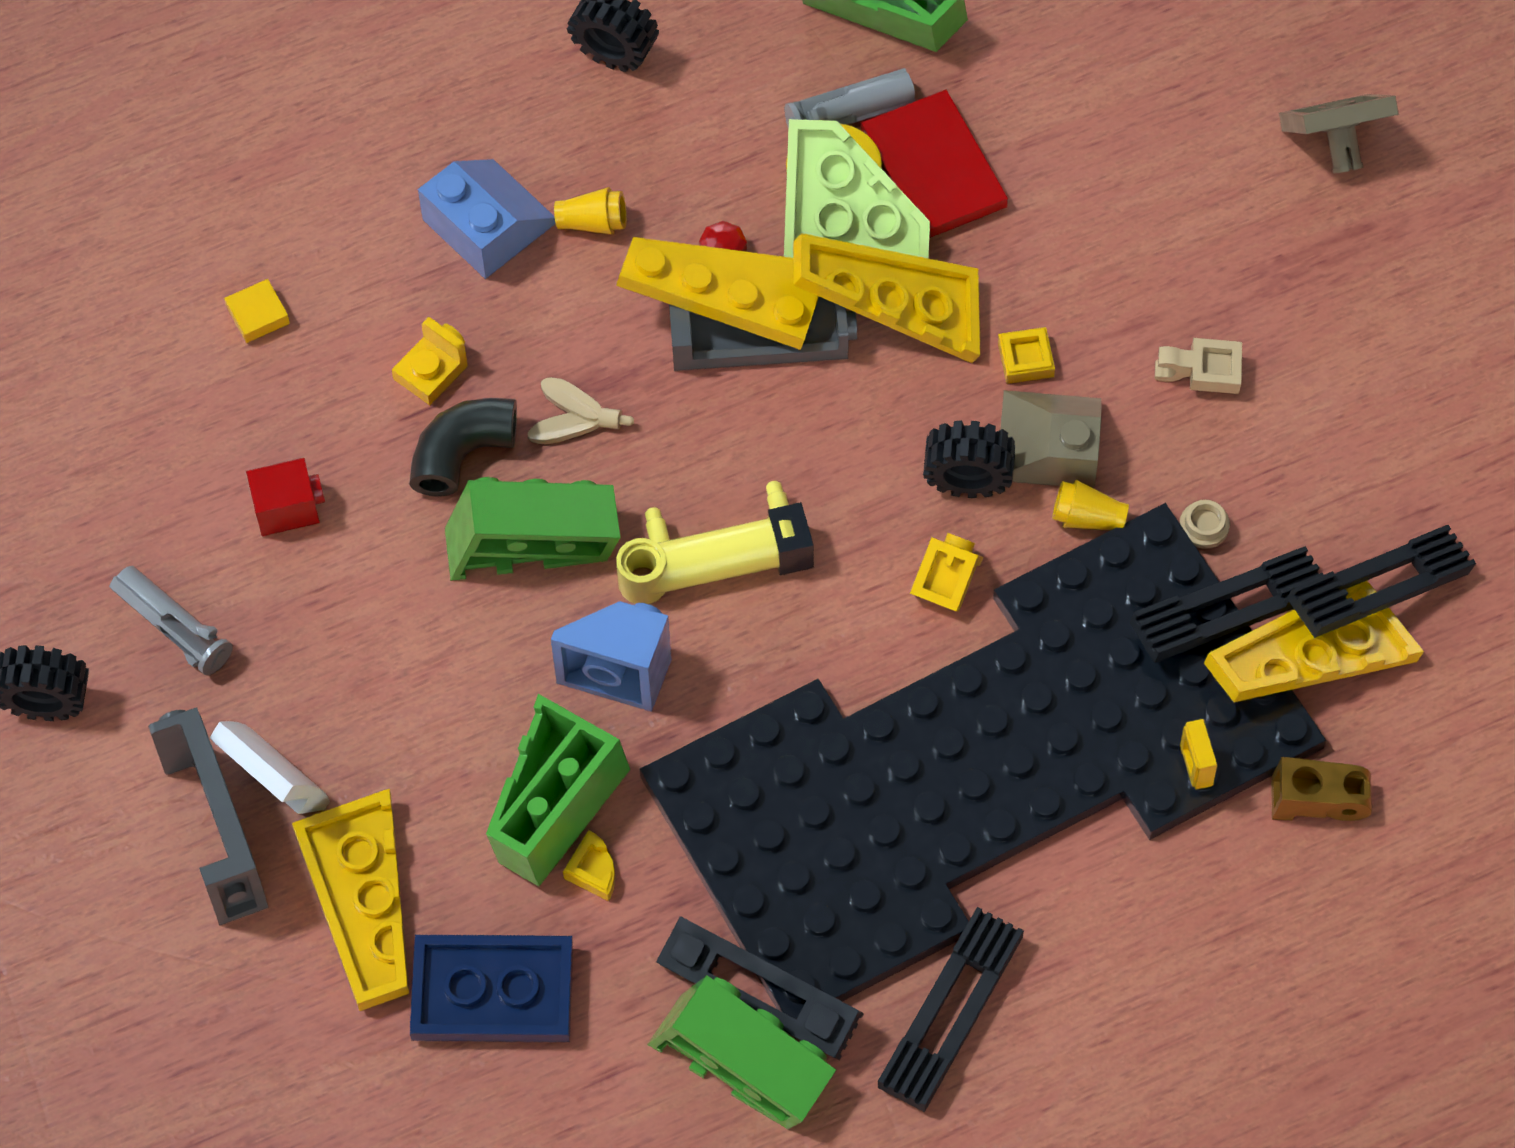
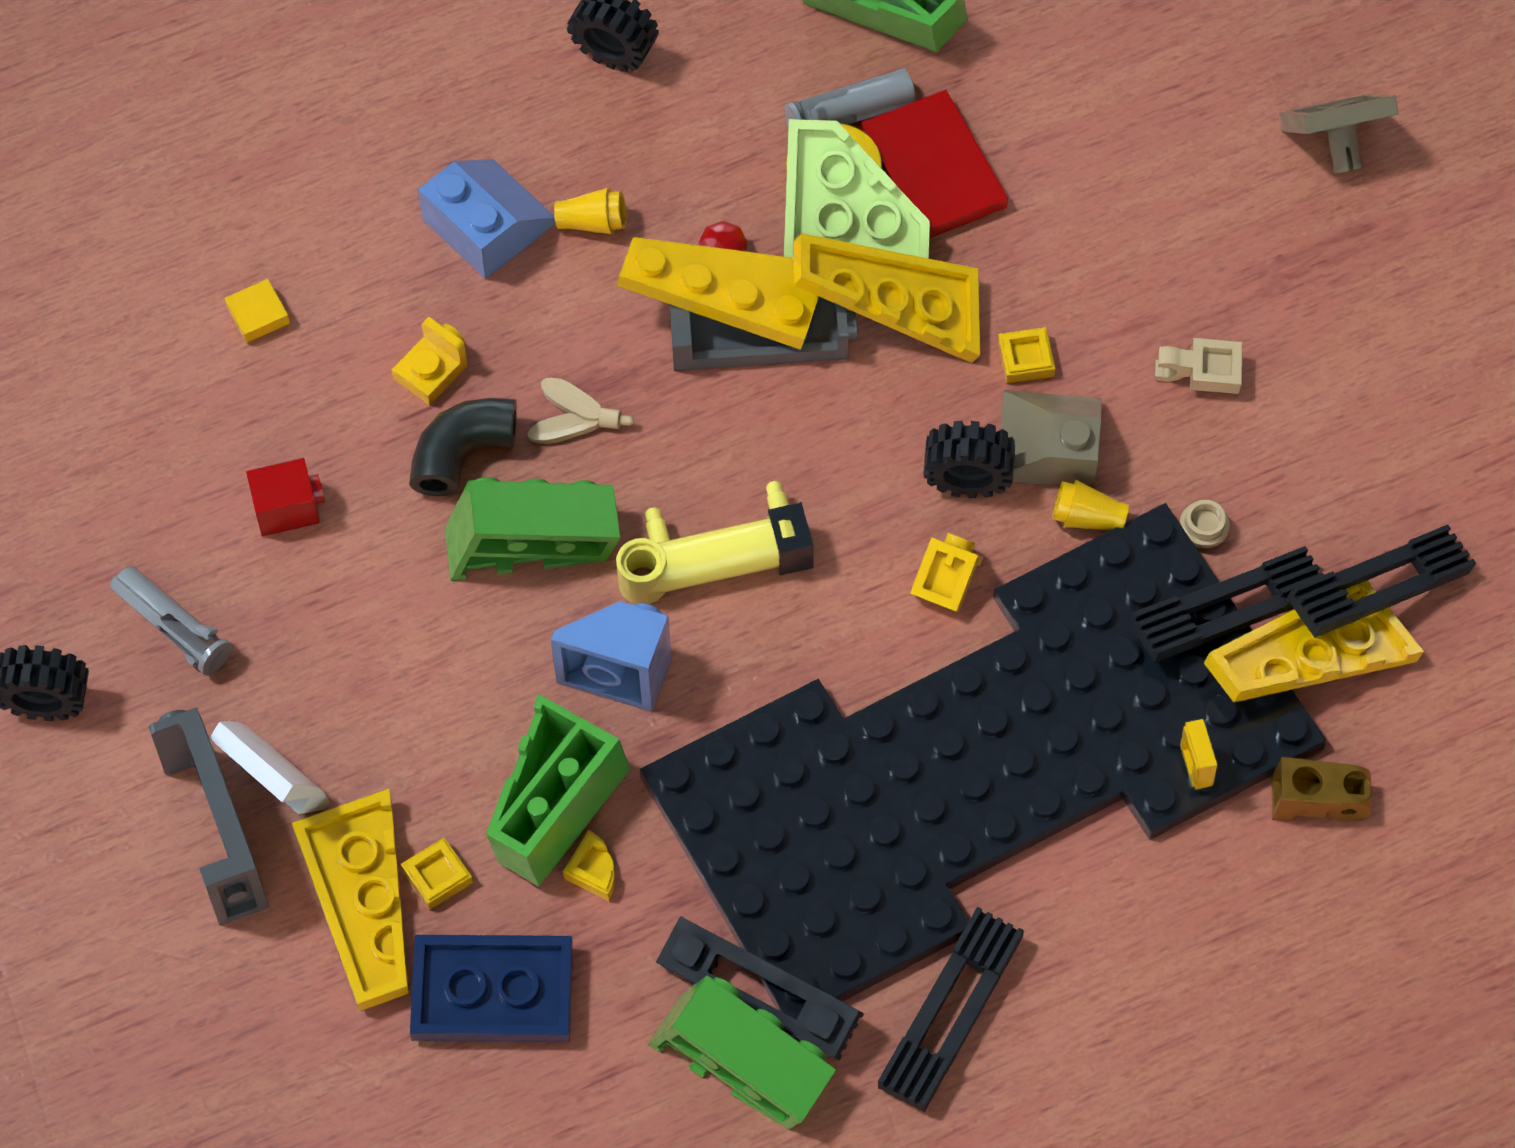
none -> yellow tile [400,837,473,911]

